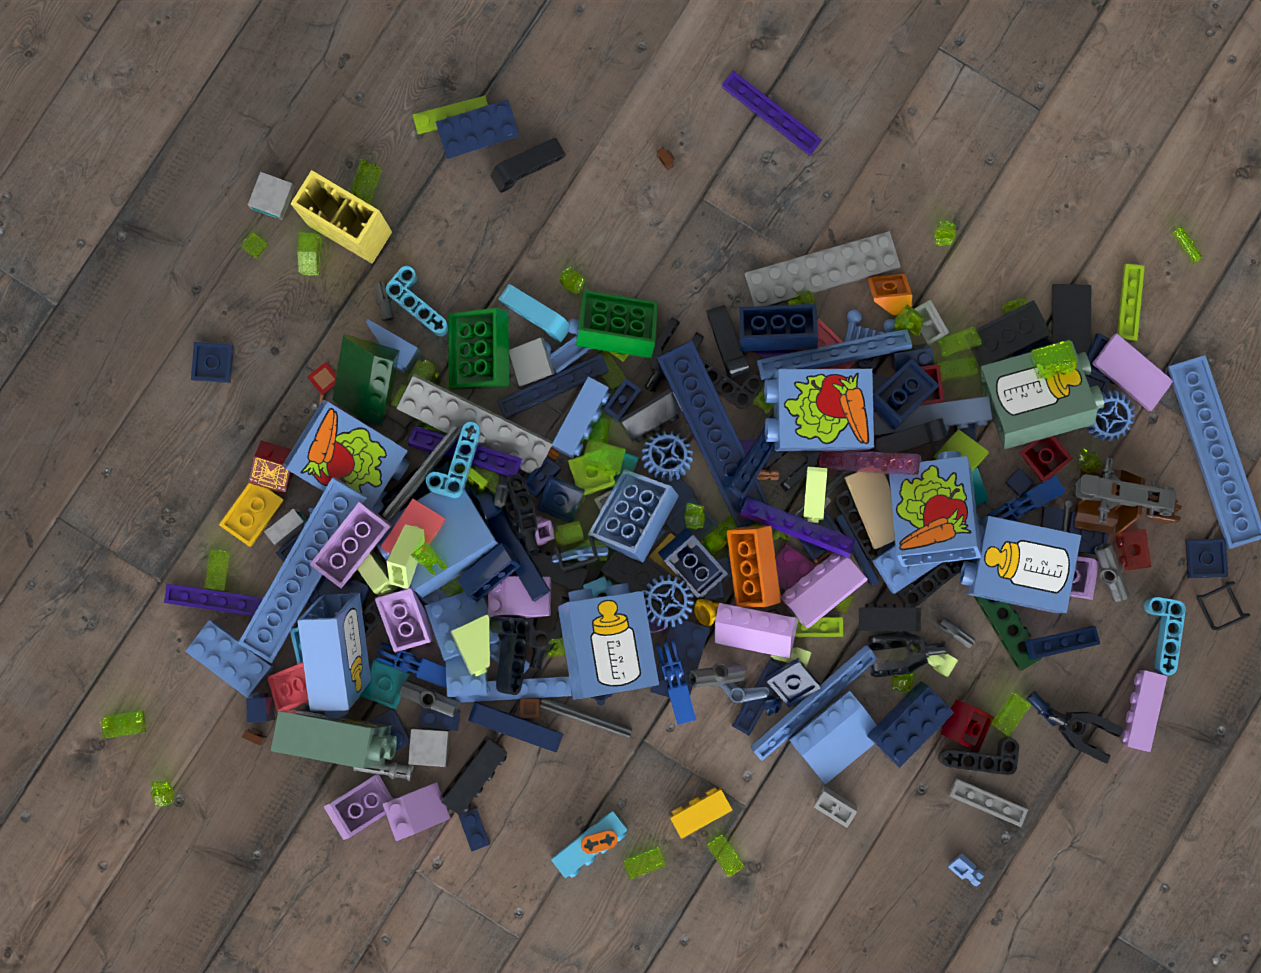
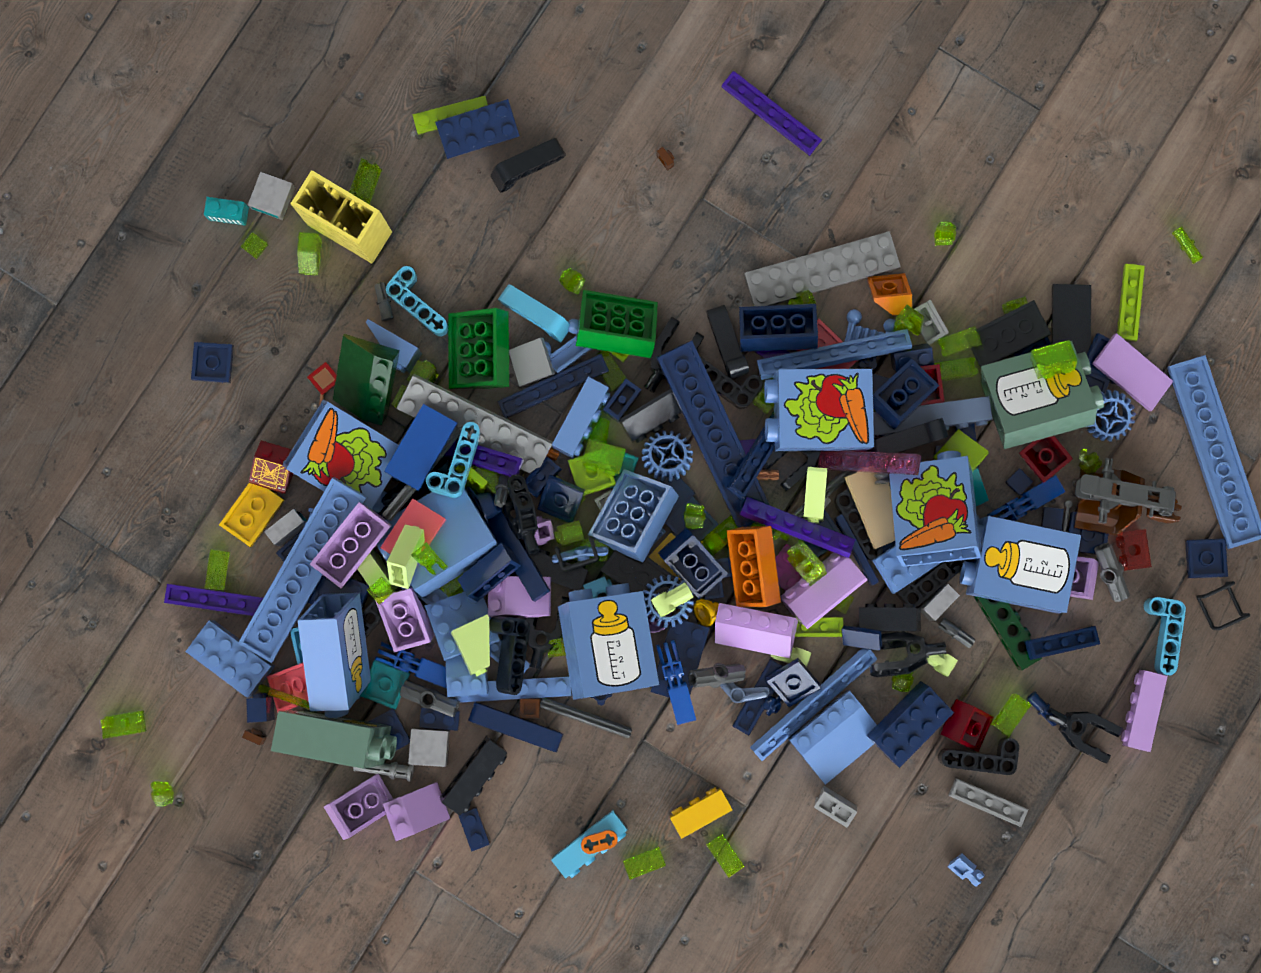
none -> teal brick [204,197,249,226]
none -> clear neon green bar [258,684,317,712]
none -> clear neon green tile [367,577,395,605]
none -> blue tile [384,404,458,491]
none -> yellowish green piece [651,583,693,617]
none -> clear neon green hinge [787,540,827,586]
none -> tile [842,625,882,651]
none -> dark grey bush [874,472,890,485]
none -> flat silver piece [919,584,960,621]

